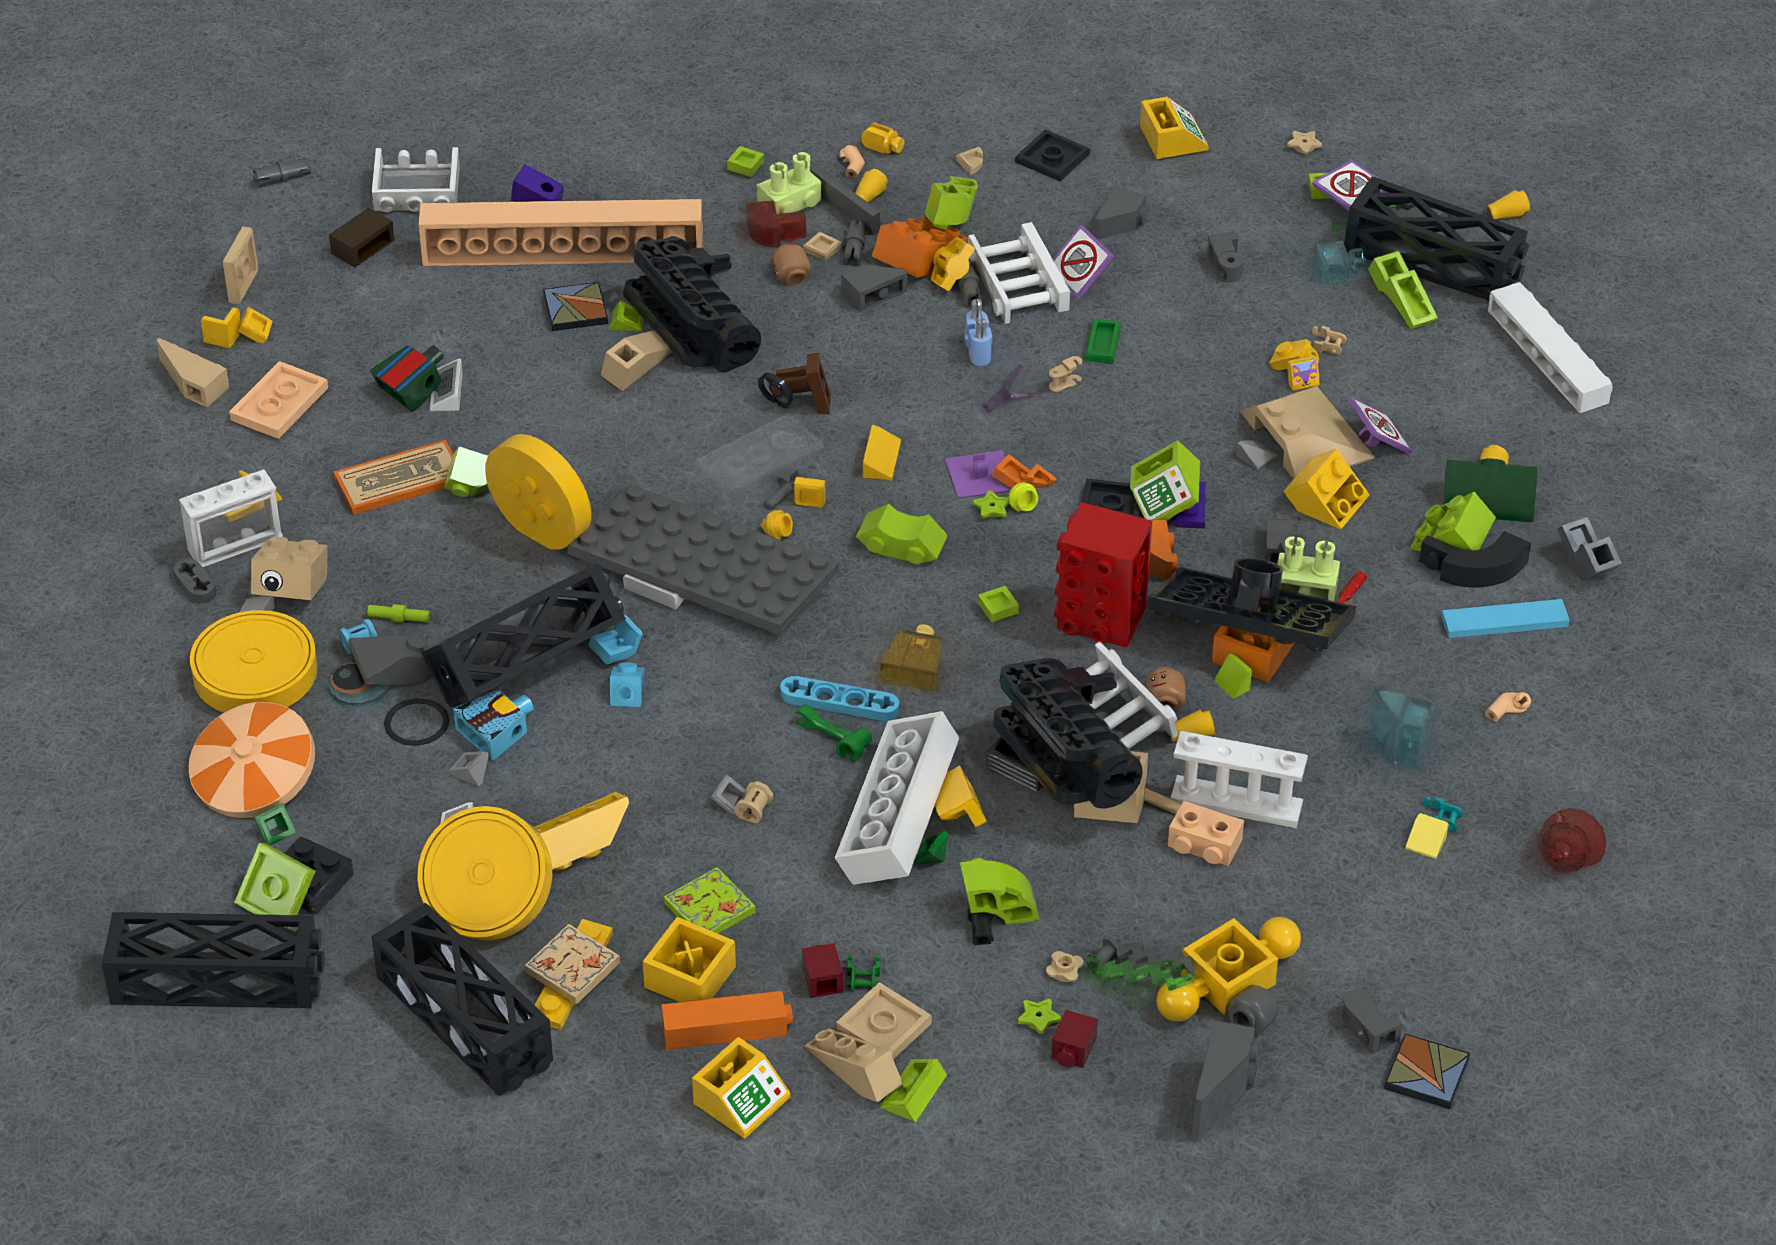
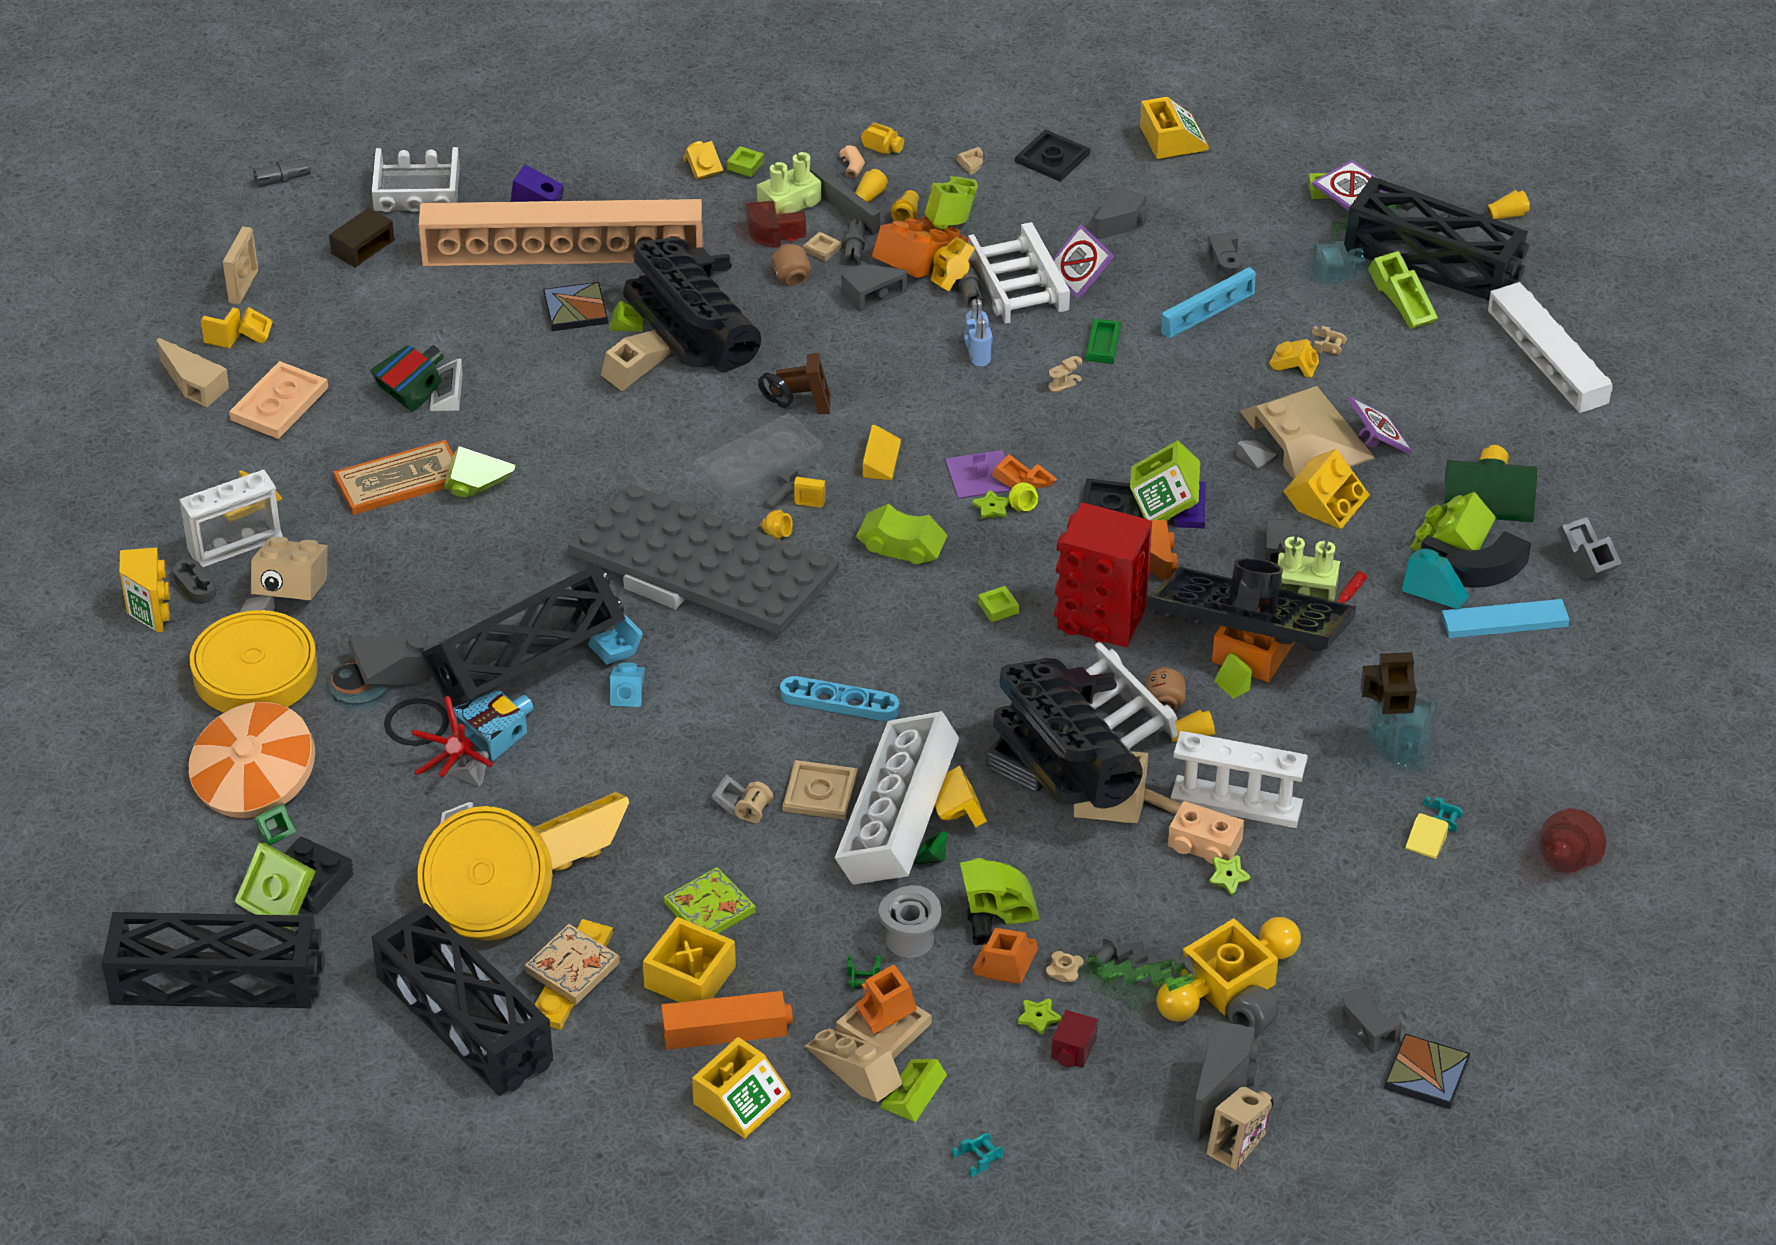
medium azure bush [338,619,377,655] -> none
lime bar [367,604,430,623] -> none
yellow brick [485,434,591,550] -> none
green brick [795,705,872,763] -> none
dark red brick [802,943,843,998] -> none
clear yellow torso [880,624,942,692] -> none
clear purple plant [982,364,1041,413] -> none
tan plate [1287,131,1322,154] -> none
yellow tile [1287,355,1320,391] -> none
light nougat arm [1485,692,1531,722] -> none
none -> yellow slope [119,547,170,632]
none -> red plant [412,696,493,777]
none -> yellow bracket [683,141,723,180]
none -> tan tile [782,760,858,820]
none -> orange brick [855,964,917,1035]
none -> light grey piece [879,885,941,958]
none -> yellow cone [890,190,919,222]
none -> teal piece [951,1132,1004,1177]
none -> orange brick [972,928,1038,984]
none -> medium azure tile [1161,267,1256,338]
none -> tan torso [1206,1087,1274,1170]
none -> lime plate [1209,855,1250,895]
none -> dark brown brick [1360,652,1417,715]
none -> teal slope [1402,549,1469,609]

